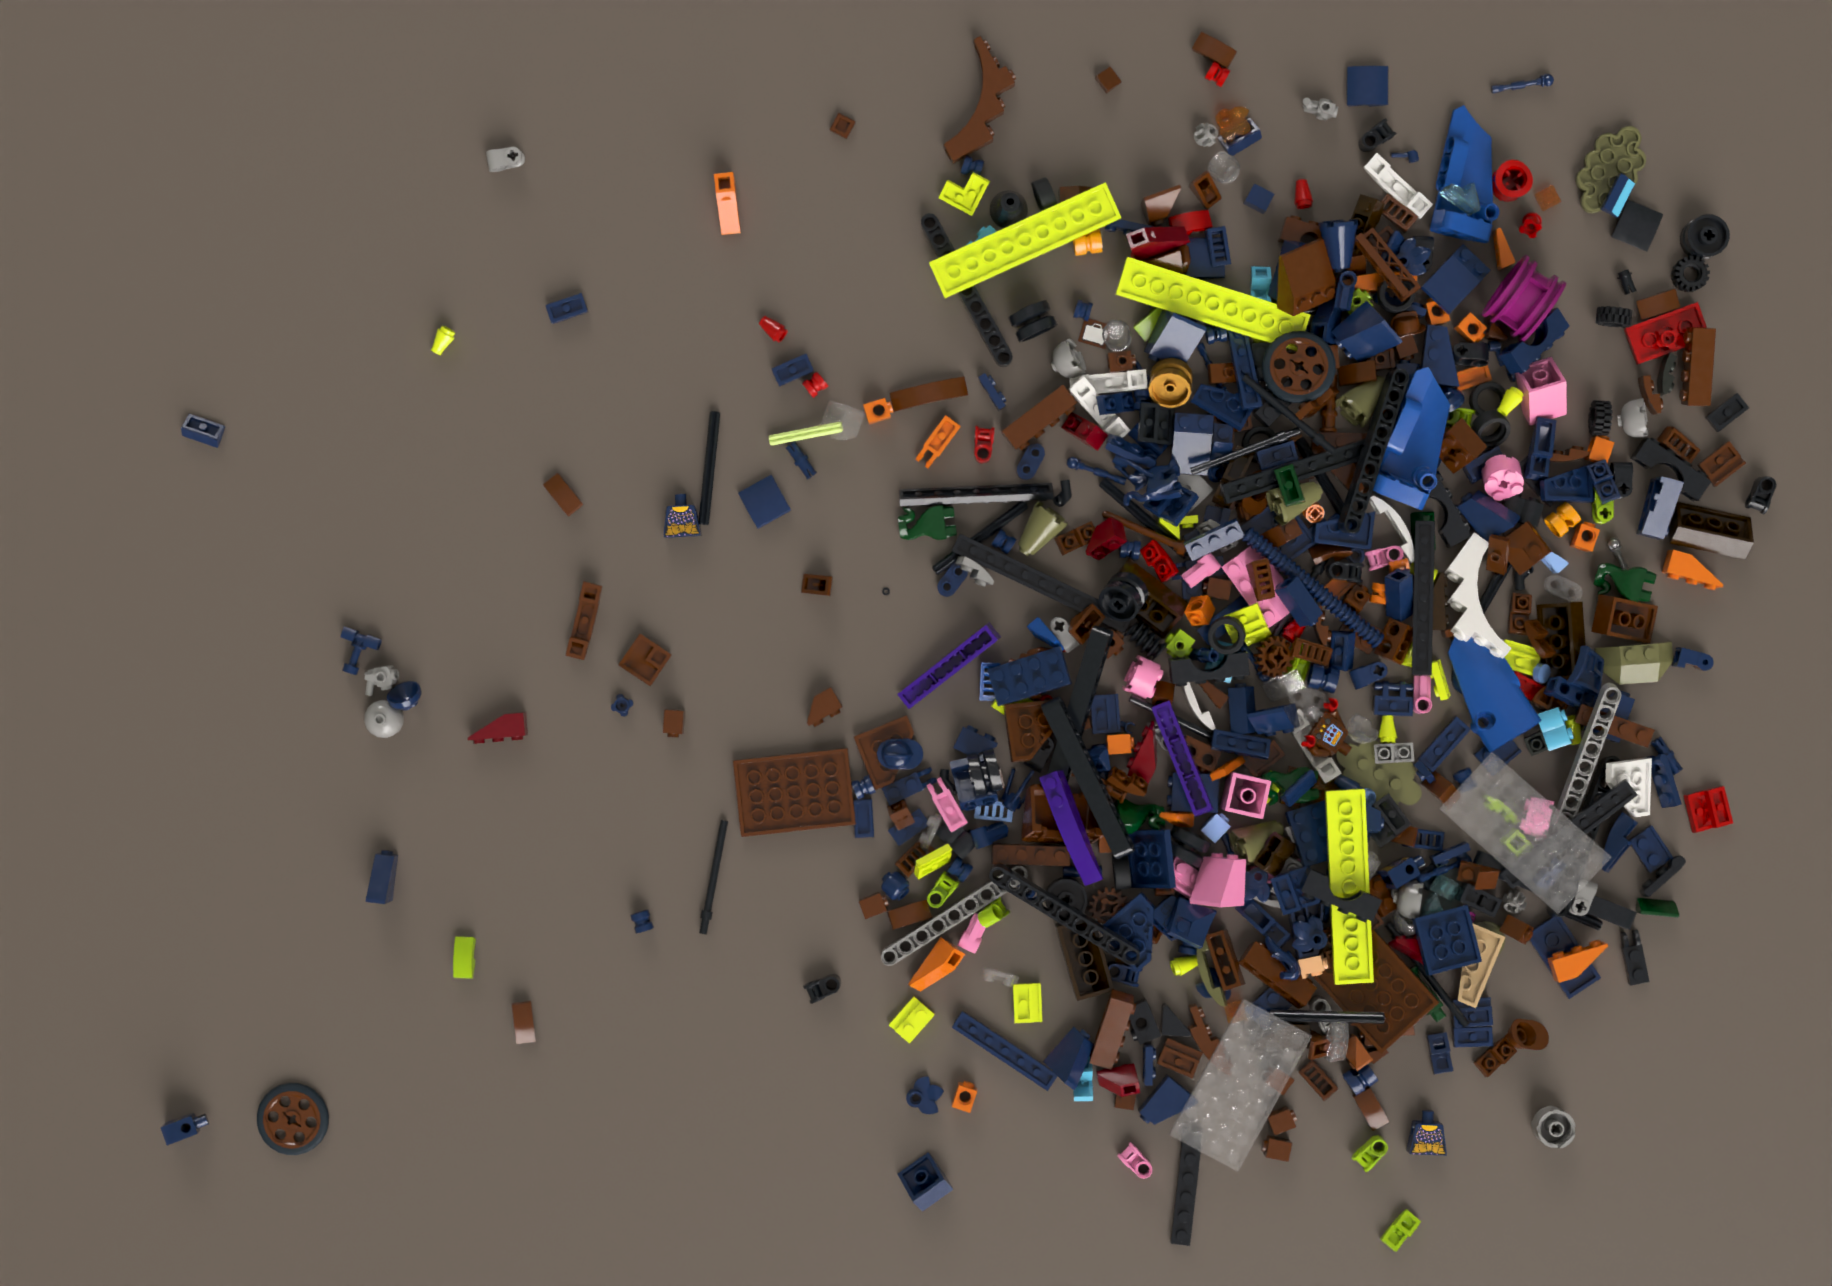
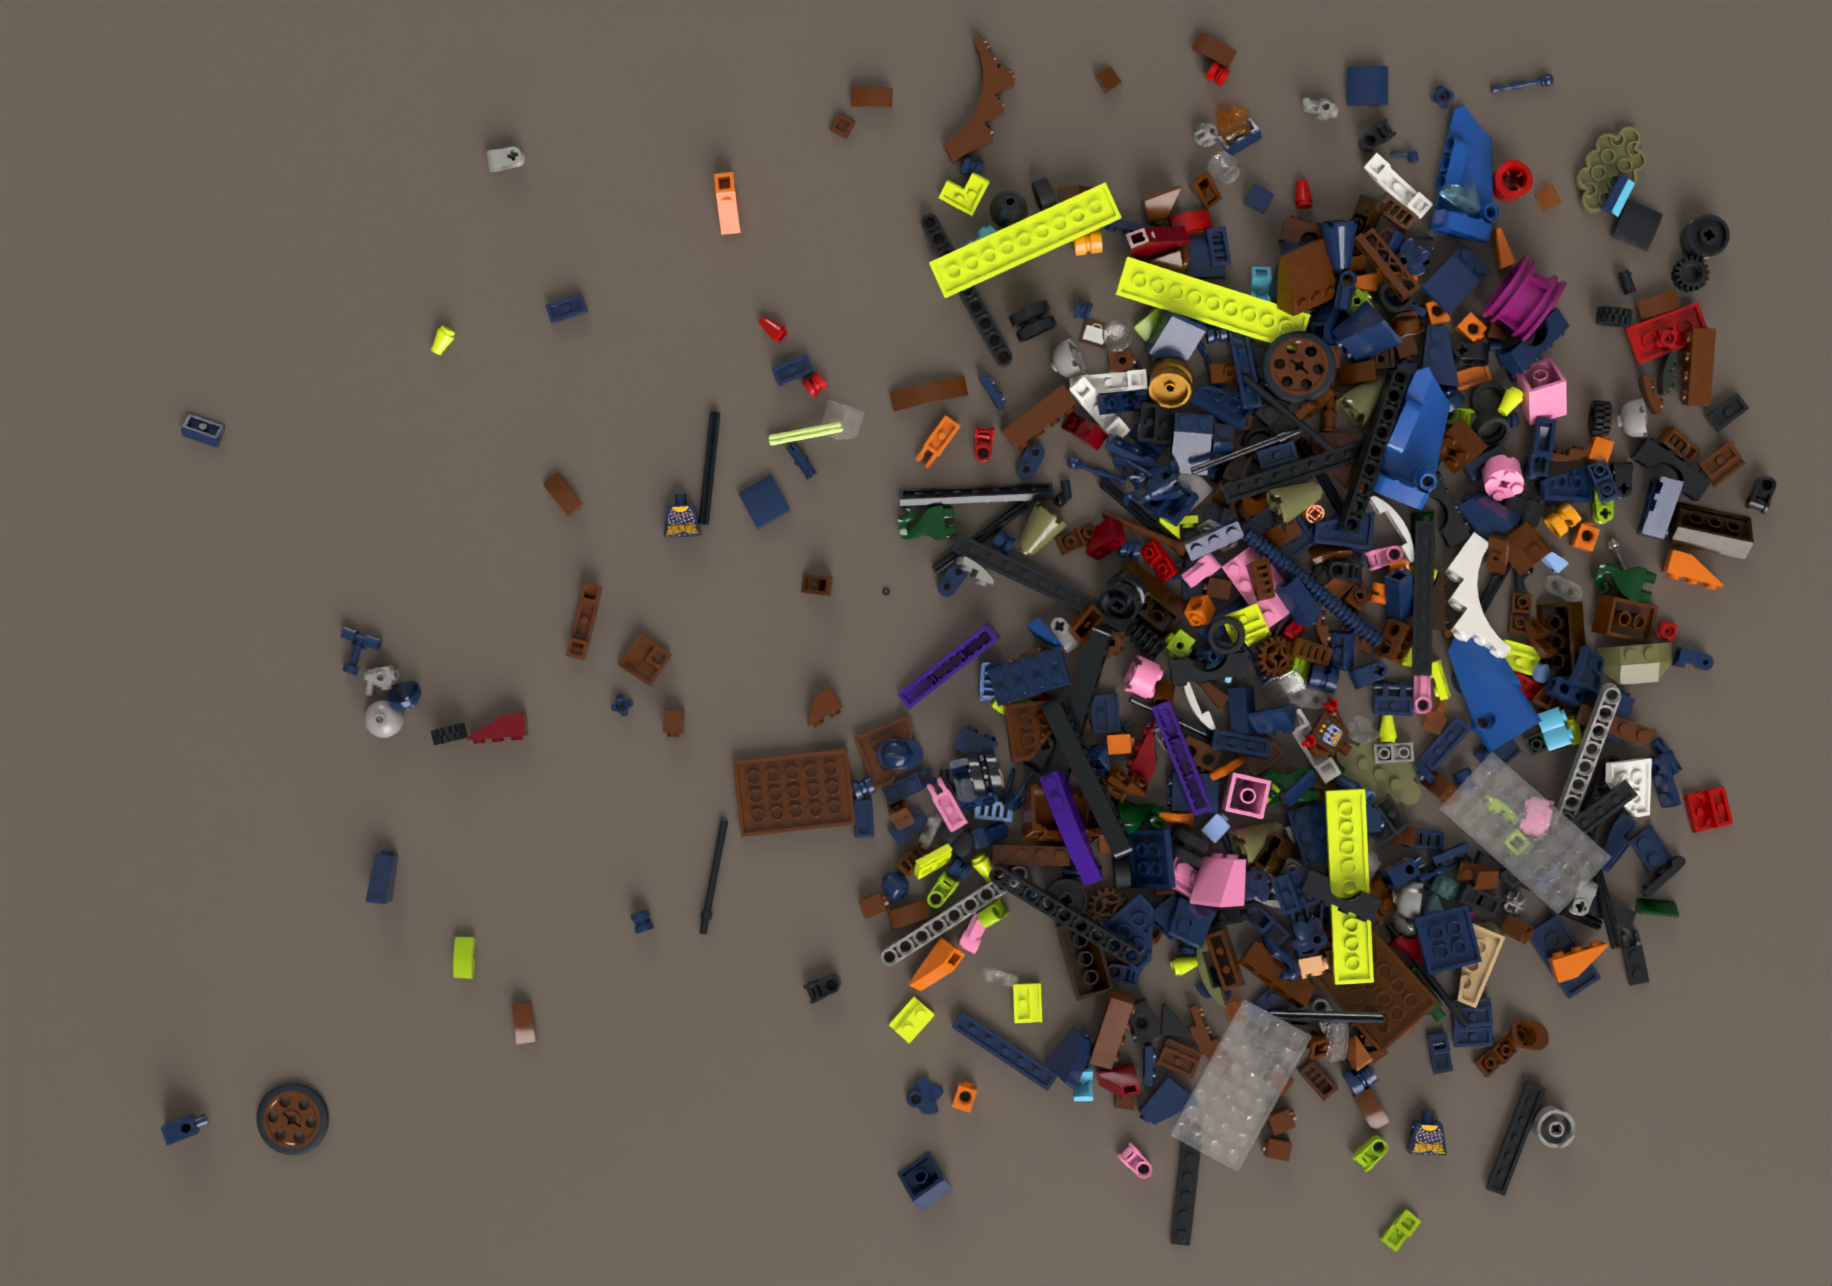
orange brick [863,398,893,424] -> none
dark green slope [1274,464,1306,507] -> none
clear plate [1302,706,1324,722] -> none
red brick [1519,212,1542,238] -> none
none -> black tyre [430,723,468,746]
none -> reddish brown slope [851,87,893,108]
none -> neon yellow cone [971,852,996,882]
none -> black hinge [1210,903,1257,927]
none -> clear orange plate [1421,700,1448,736]
none -> dark blue plate [1431,85,1454,109]
none -> black plate [1485,1081,1546,1196]
none -> dark blue plate [1505,411,1519,429]
none -> black axle [1583,837,1622,949]
none -> red plate [1656,620,1678,641]

